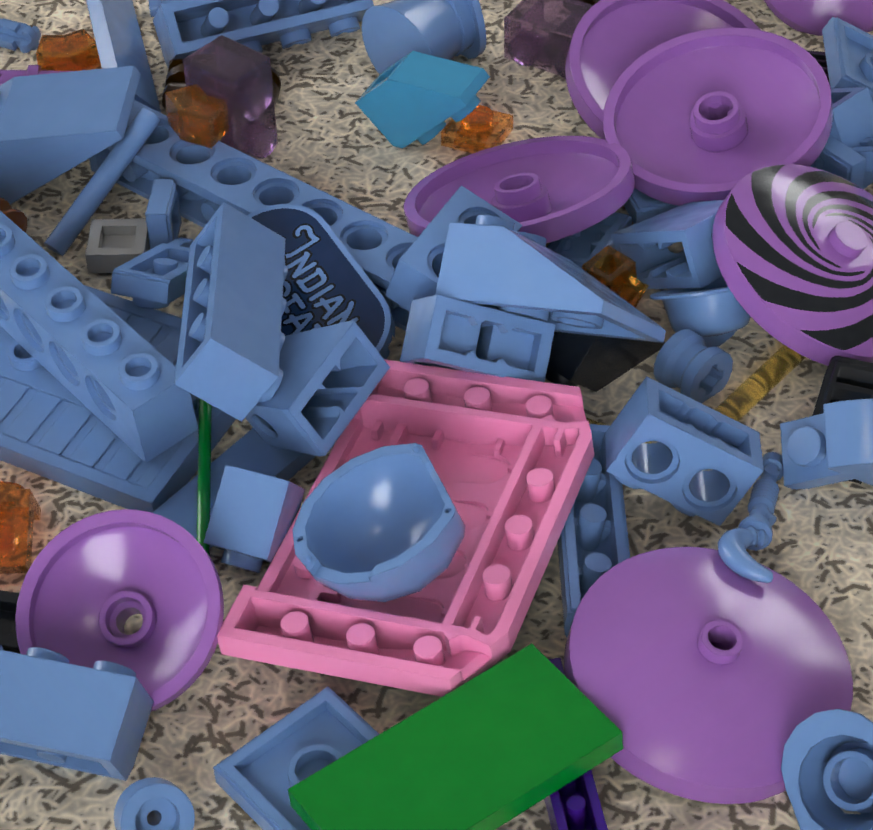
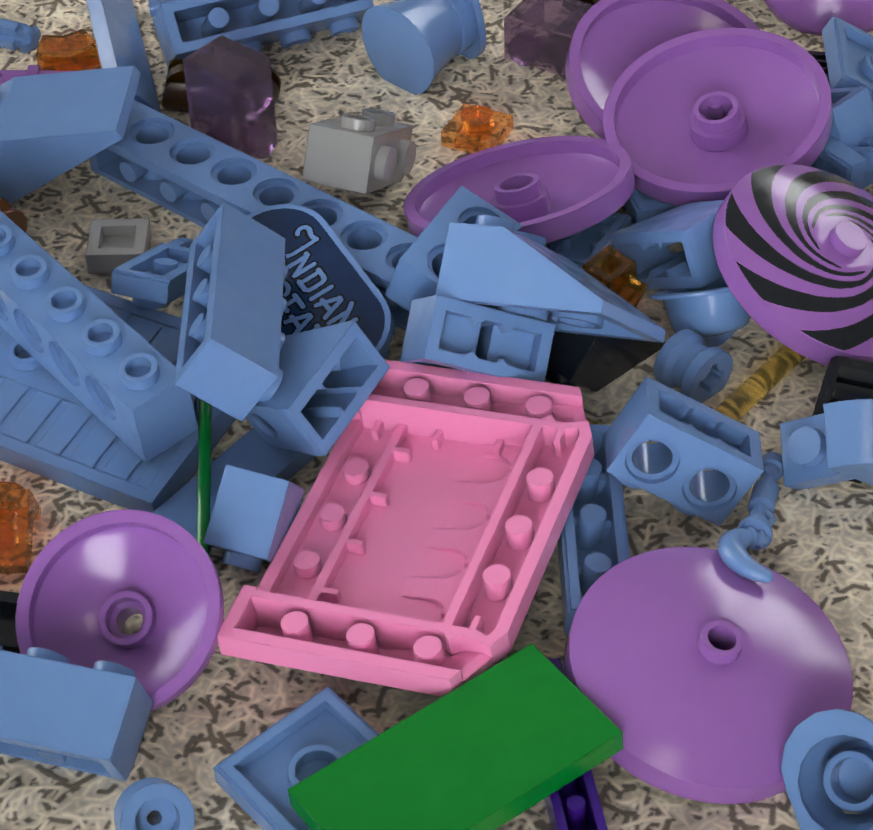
medium blue bar [44,107,161,256] -> none
medium blue tile [145,179,182,249] -> none
clear orange piece [165,84,229,148] -> none
medium blue cylinder [292,443,465,602] -> none
dark azure slope [355,51,490,149] -> none
none -> light grey brick [302,108,416,194]

